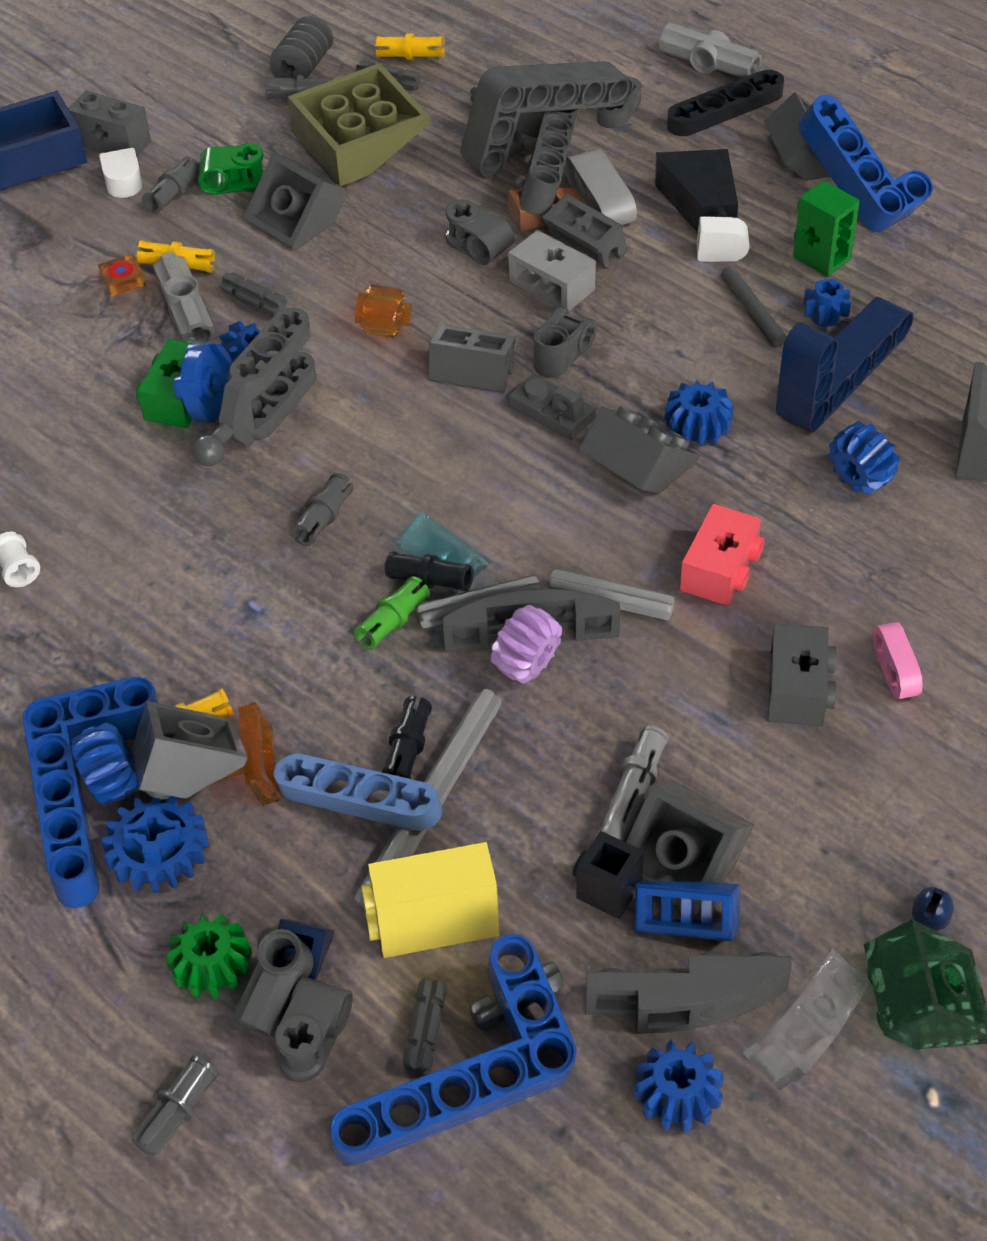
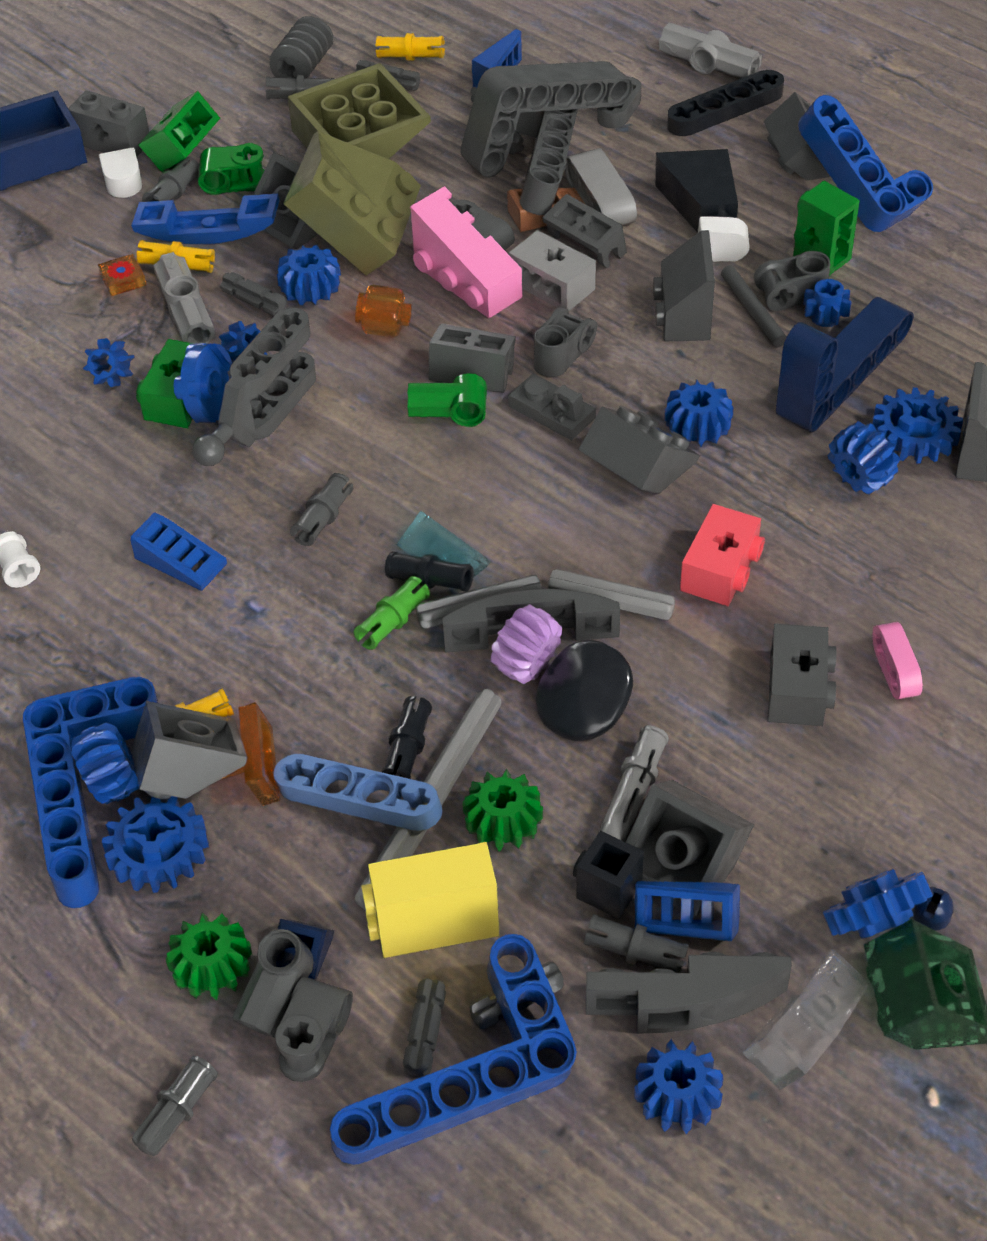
none -> blue gear [83,338,135,387]
none -> blue slope [130,513,227,591]
none -> blue slope [131,194,280,244]
none -> green brick [138,91,220,172]
none -> blue gear [277,244,341,306]
none -> olive slope [283,131,421,276]
none -> green piece [407,373,487,427]
none -> bright pink wedge [410,186,522,318]
none -> green gear [462,768,543,852]
none -> blue slope [472,29,522,88]
none -> black piece [536,640,633,741]
none -> dark grey pin [584,914,689,973]
none -> dark grey slope [653,230,715,341]
none -> dark grey piece [753,251,830,311]
none -> blue gear [823,869,933,939]
none -> blue gear [872,387,963,464]

